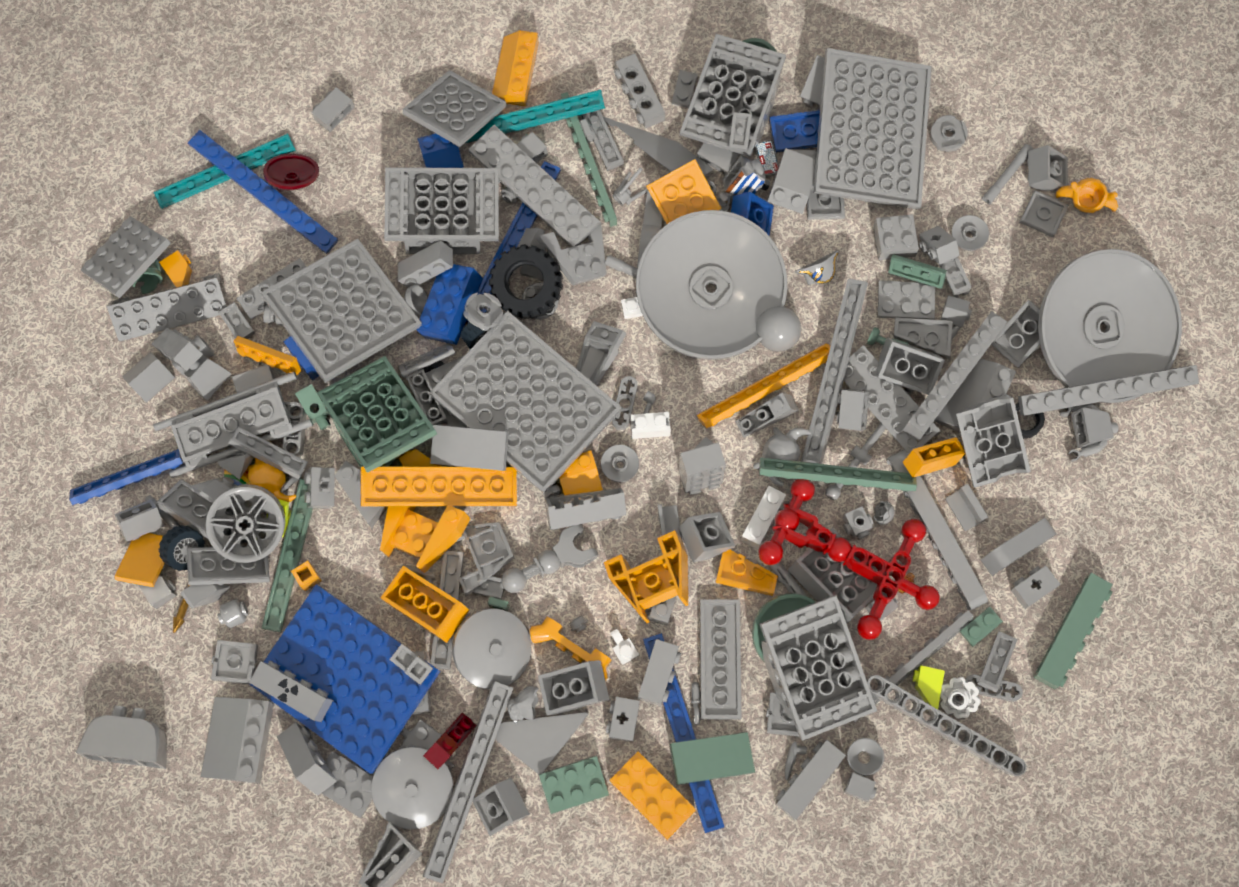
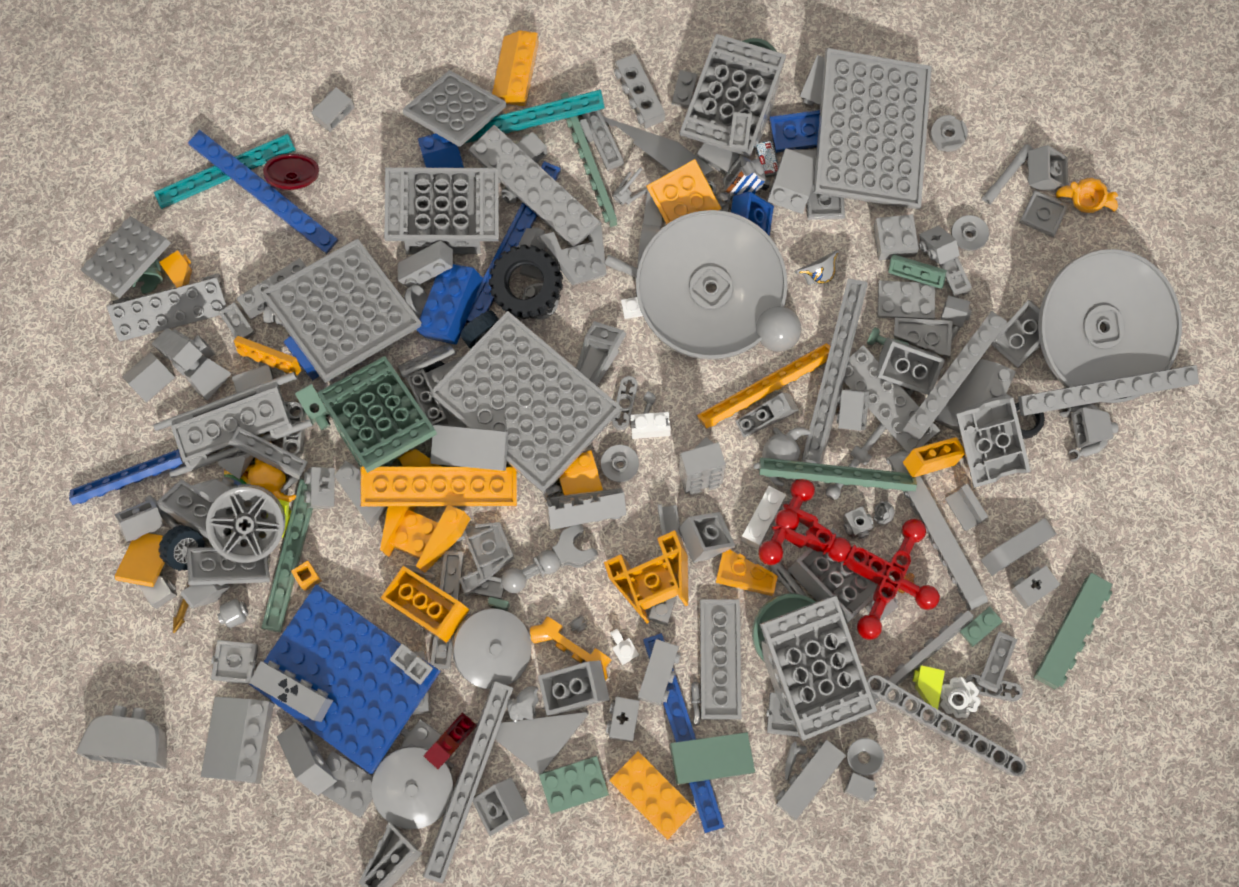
light grey plate [463,293,503,331] -> none

